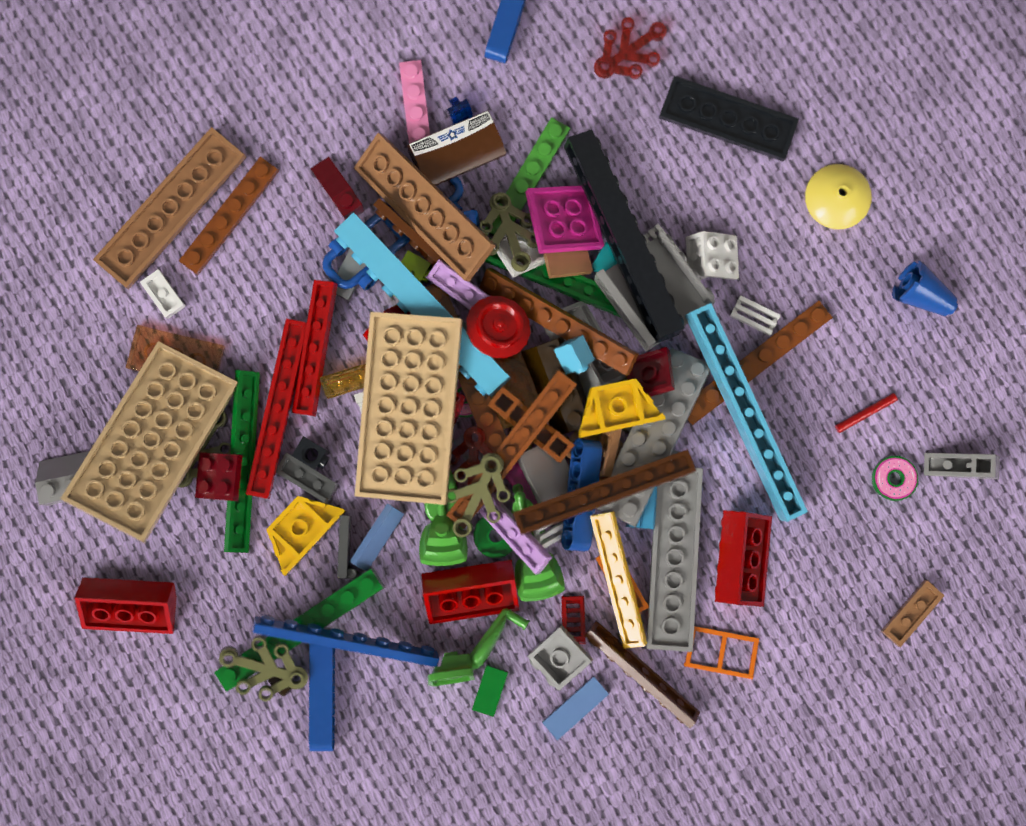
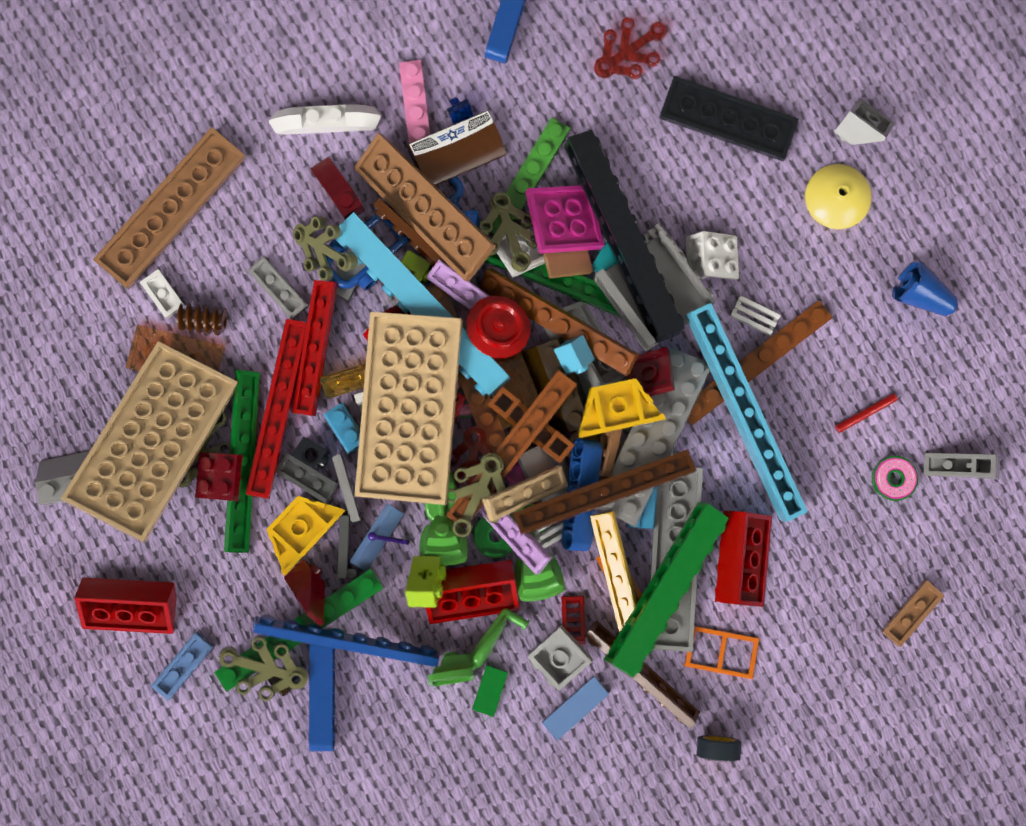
dark orange plate [179,156,279,275] -> none
none -> medium blue tile [151,632,214,701]
none -> reddish brown piece [176,303,228,336]
none -> light grey tile [247,256,308,320]
none -> white brick [269,105,381,135]
none -> dark red slope [284,559,325,626]
none -> olive plant [293,216,358,281]
none -> dark azure brick [323,403,360,454]
none -> light grey tile [332,454,362,523]
none -> dark purple hinge [368,532,410,545]
none -> lime brick [405,556,446,608]
none -> tan tile [482,465,568,521]
none -> green brick [603,502,729,678]
none -> black wheel [696,735,741,762]
none -> slope [834,98,895,145]

